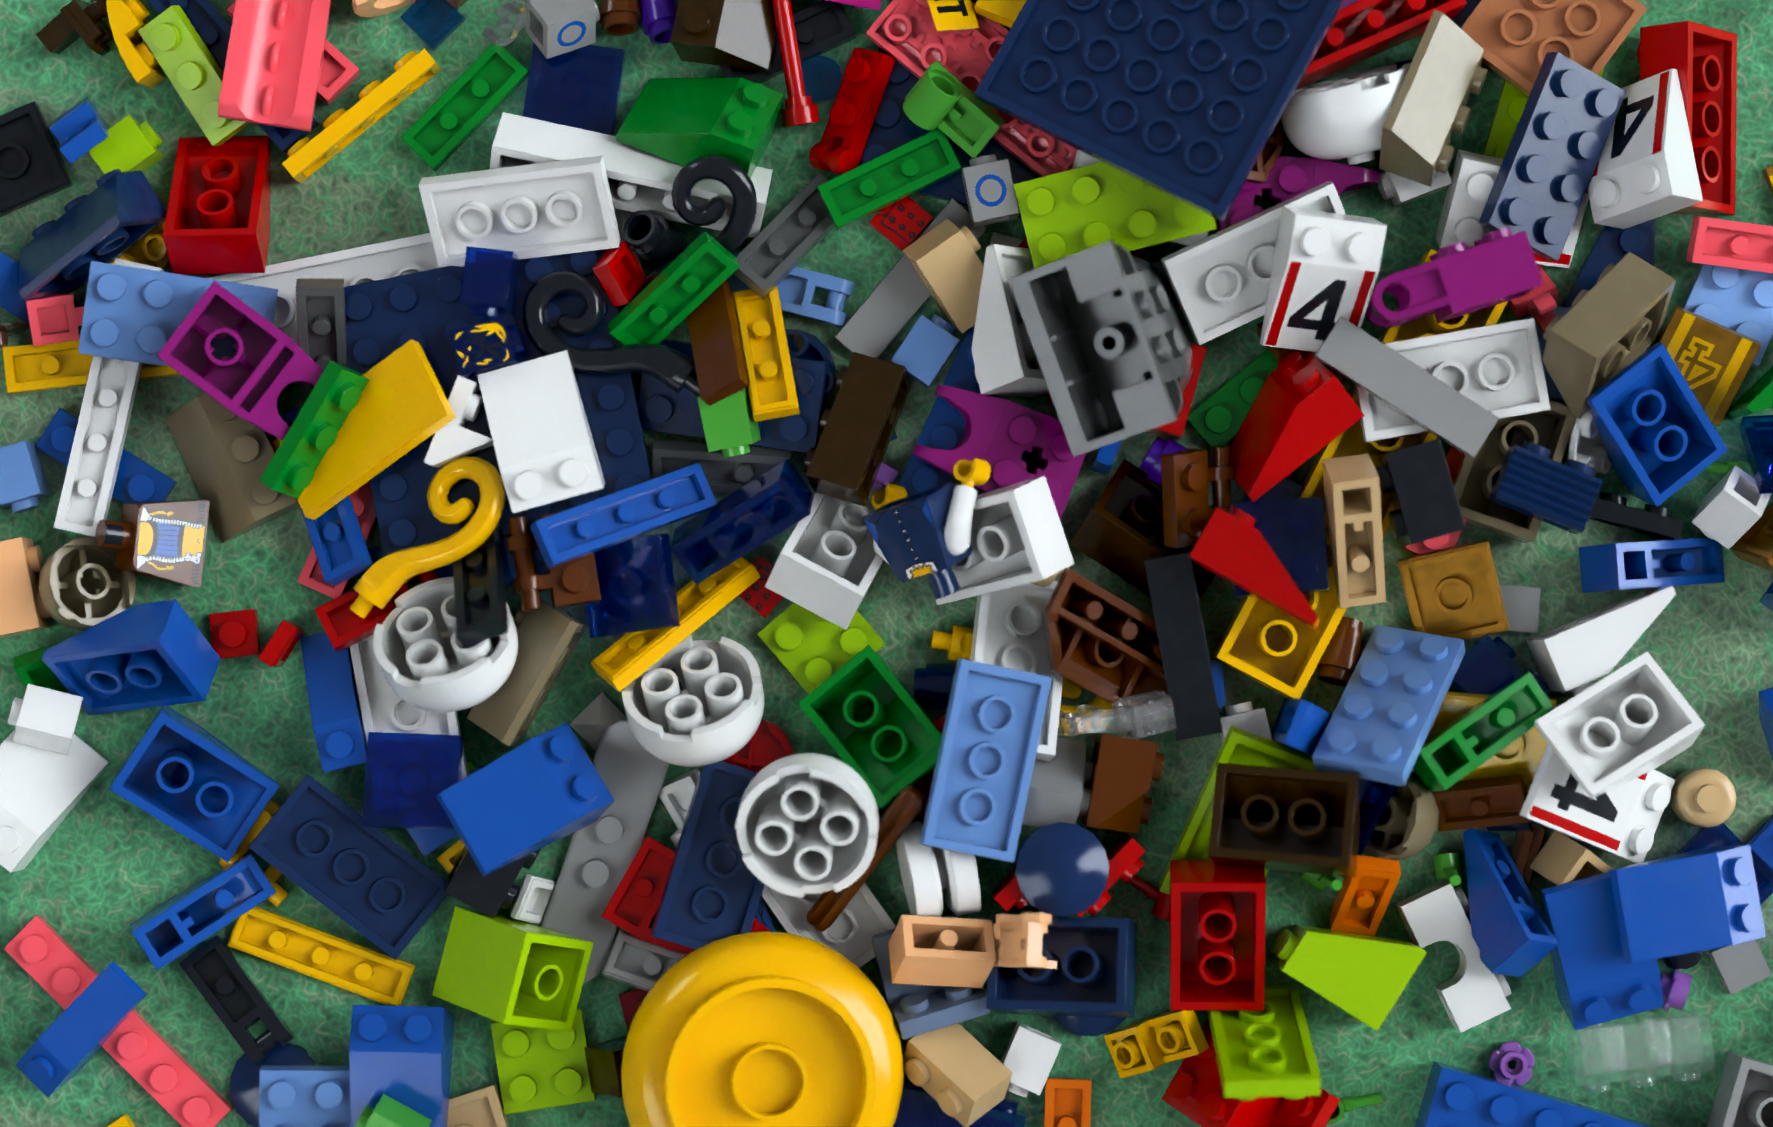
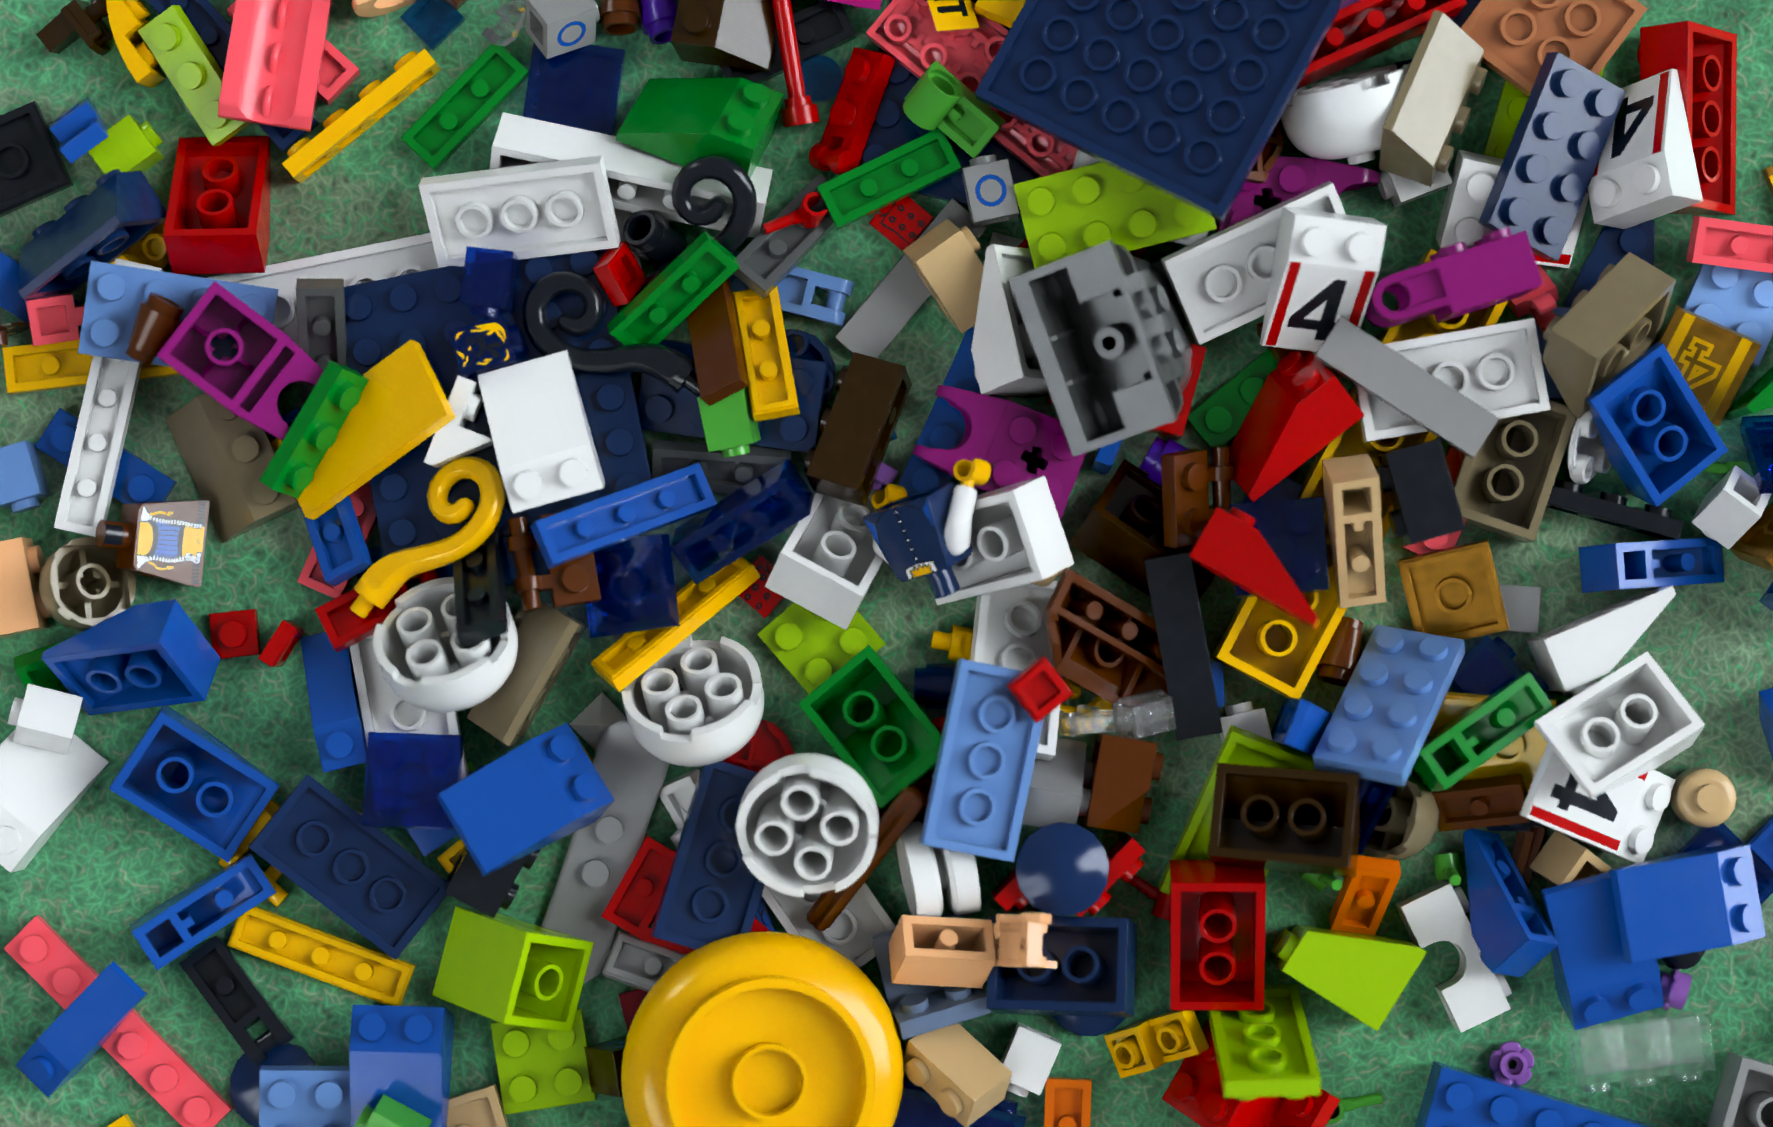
white slope [510,874,557,925] -> none
medium blue brick [891,314,960,389] -> none
dark blue brick [1489,441,1603,534] -> none
light grey tile [1708,940,1772,995] -> none
none -> reddish brown cone [125,292,185,365]
none -> red hand [762,192,828,235]
none -> red tile [1005,656,1073,723]

